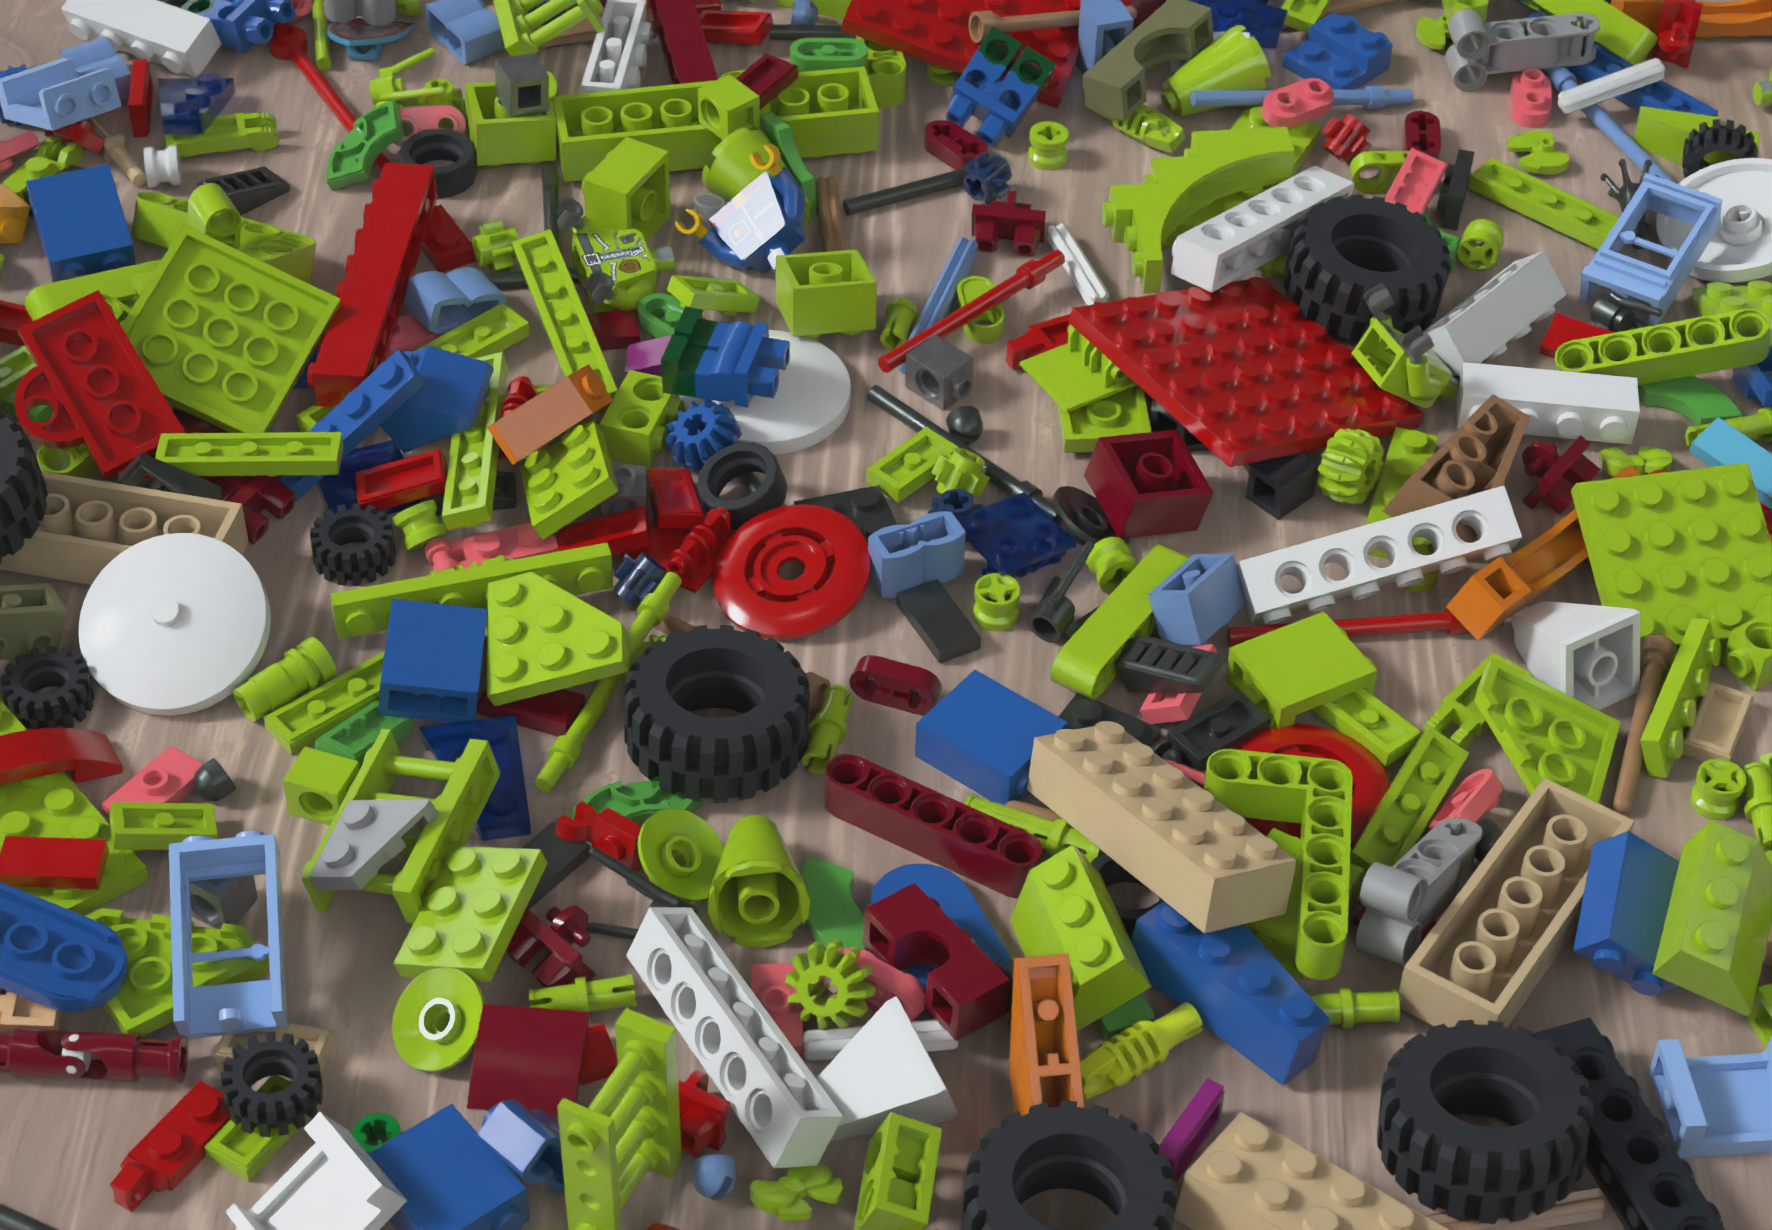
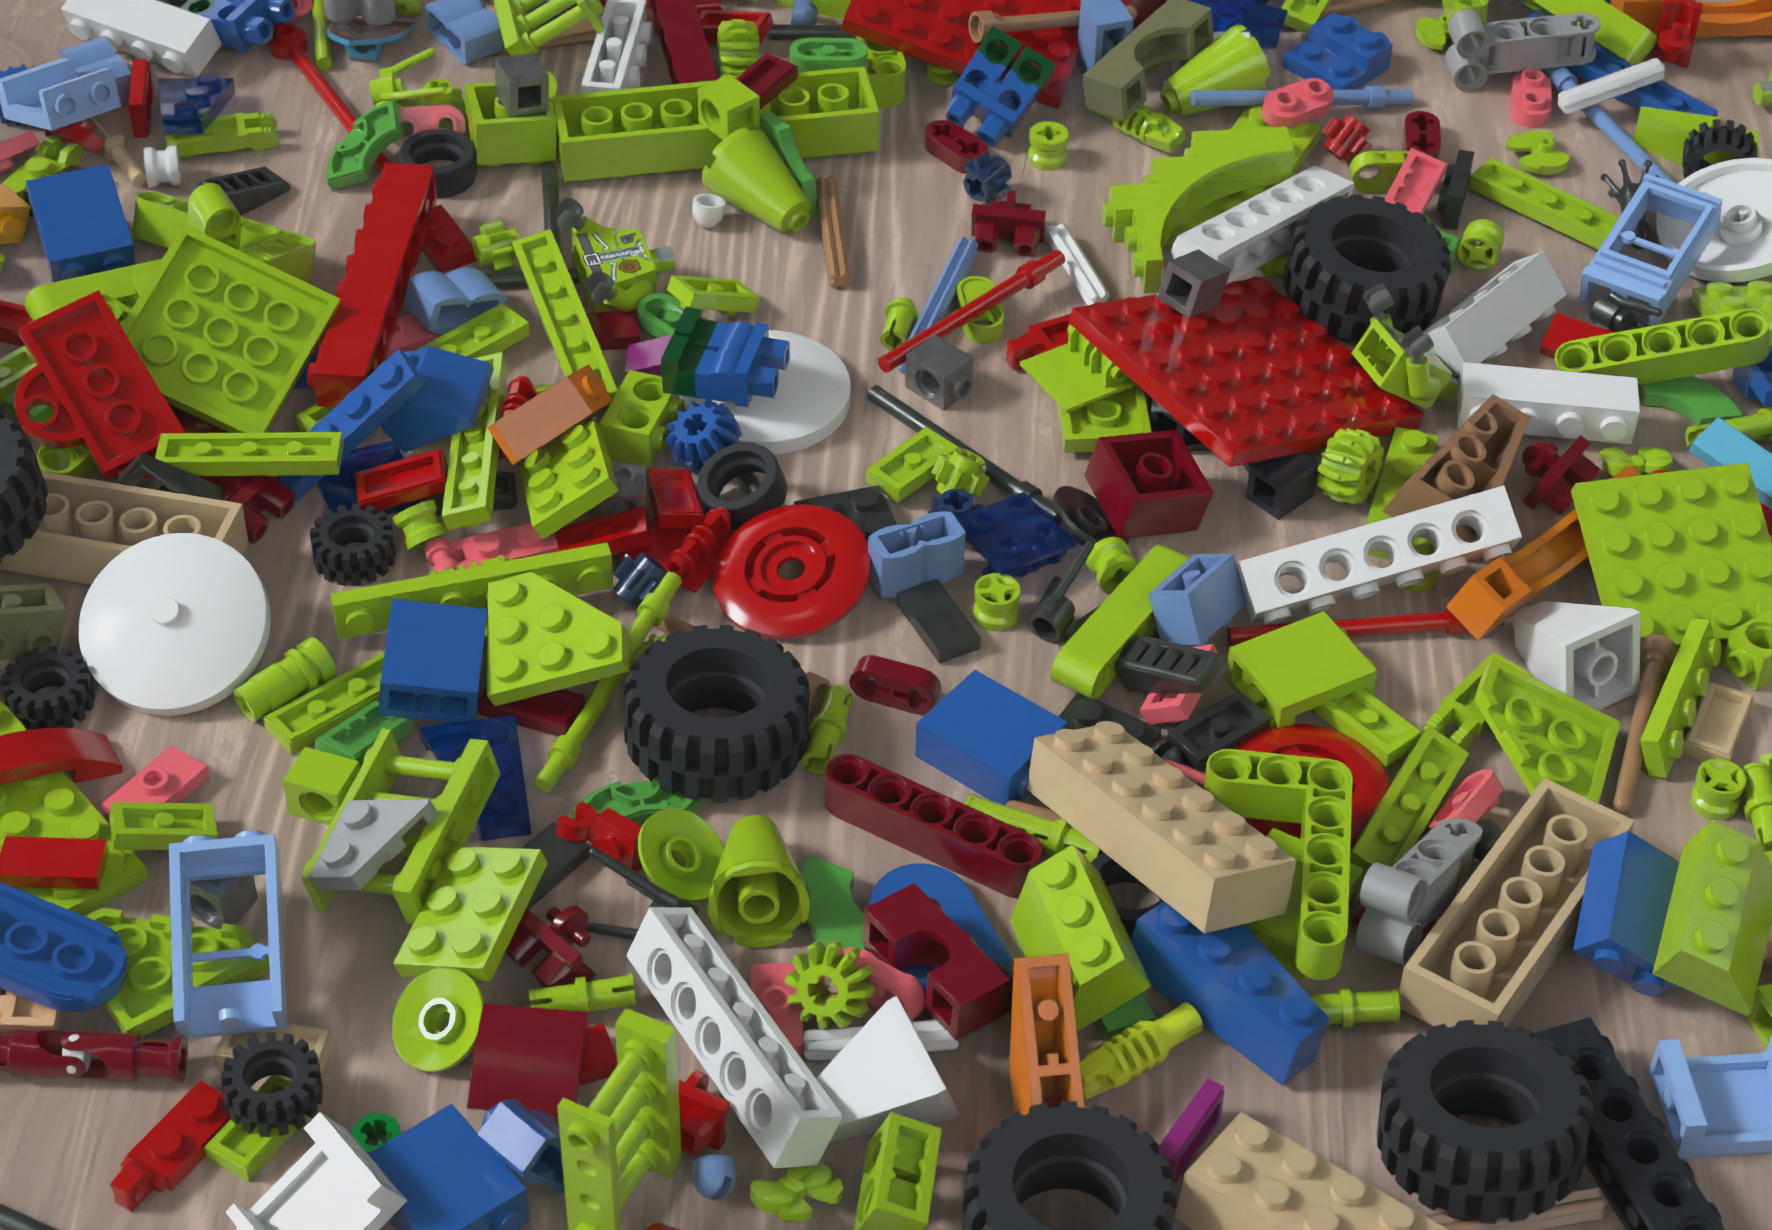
pearl dark grey hinge [193,758,236,802] -> none
lime brick [581,137,671,242] -> none
blue torso [675,144,806,275] -> none
lime brick [776,249,877,339] -> none
pearl dark grey bar [843,168,969,216] -> none
pearl dark grey hinge [946,406,983,445] -> none
none -> lime gear [717,19,760,78]
none -> flat silver brick [1157,249,1231,318]

